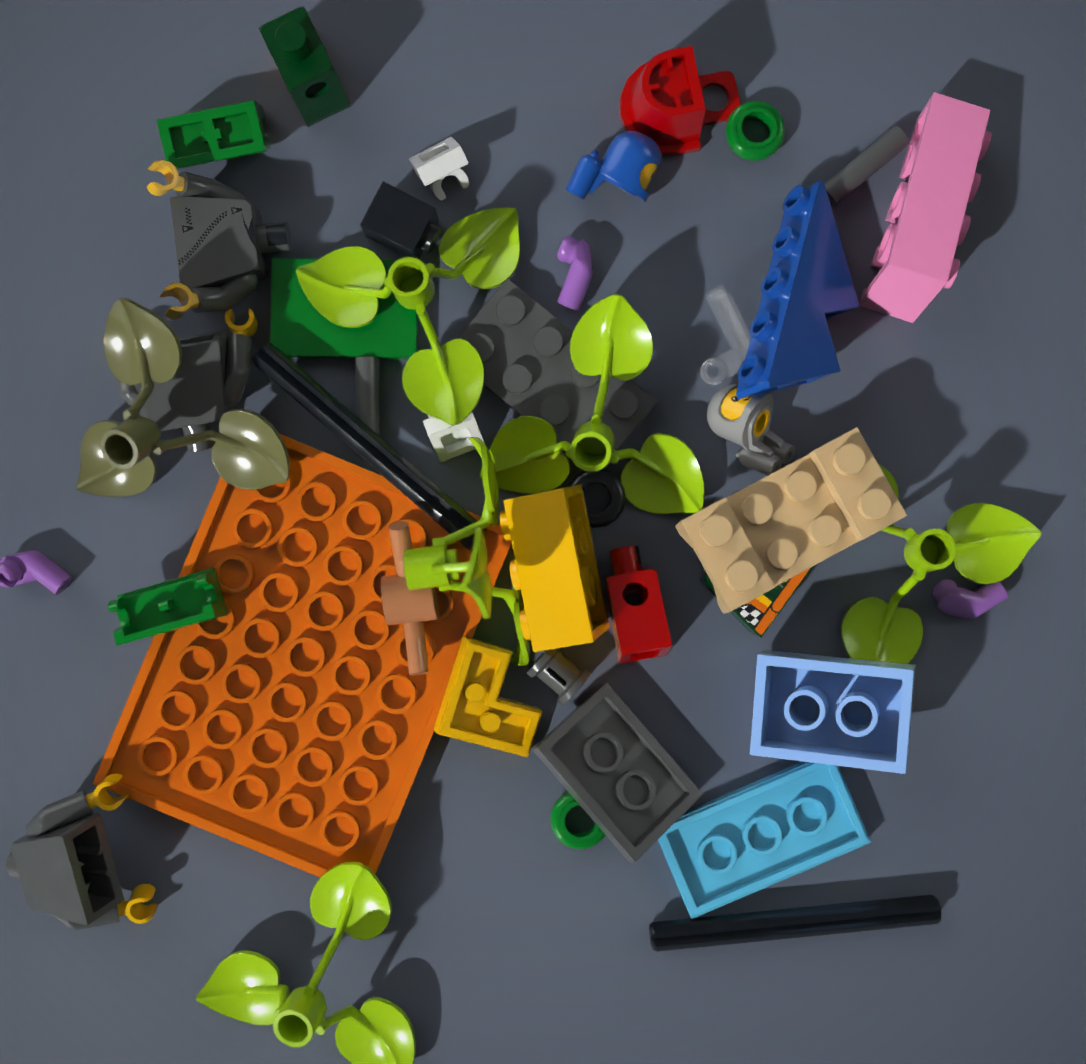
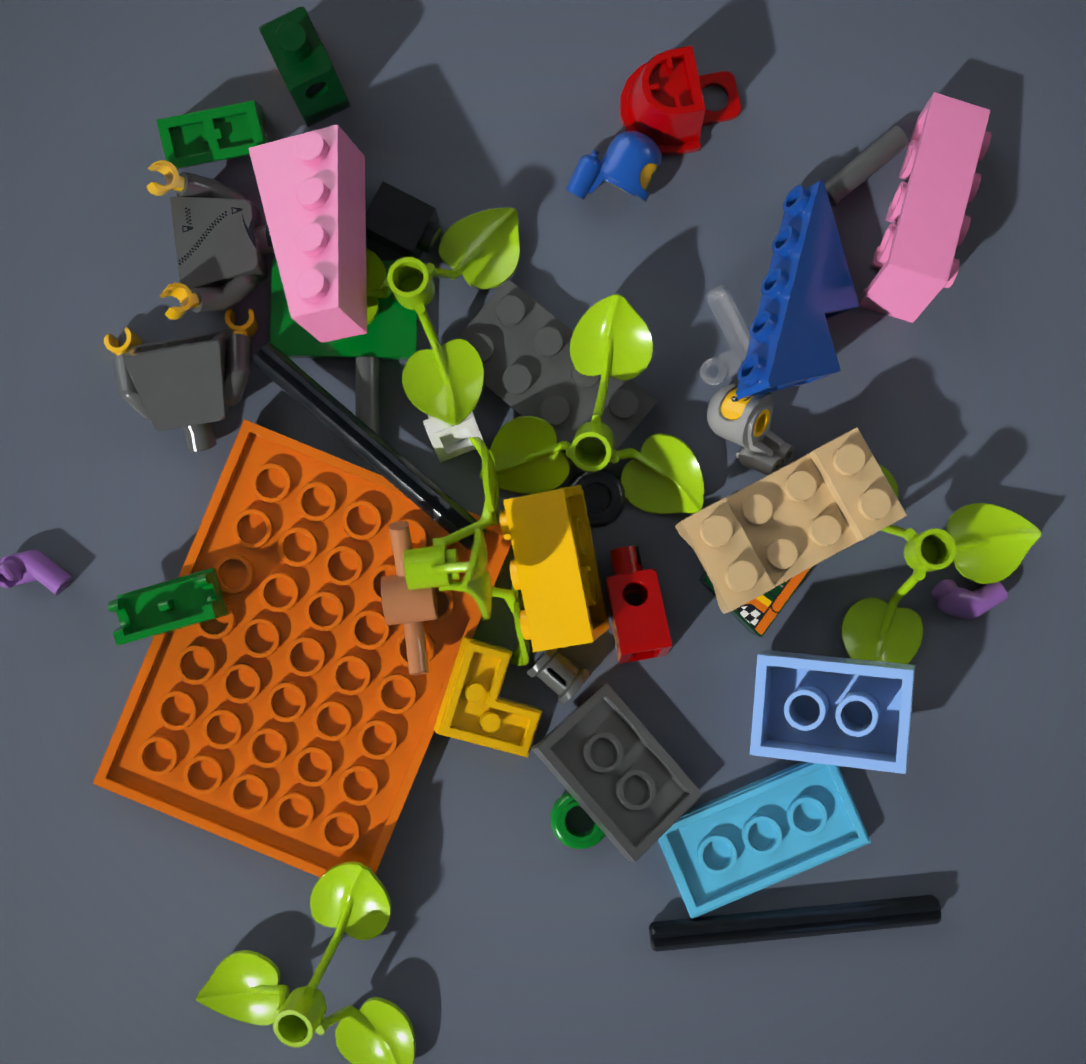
dark grey torso [6,773,158,930] -> none
olive plant [76,298,290,497] -> none
white tile [409,136,469,201] -> none
medium lavender arm [557,236,593,310] -> none
green piece [725,100,786,161] -> none
none -> bright pink wedge [248,124,367,343]

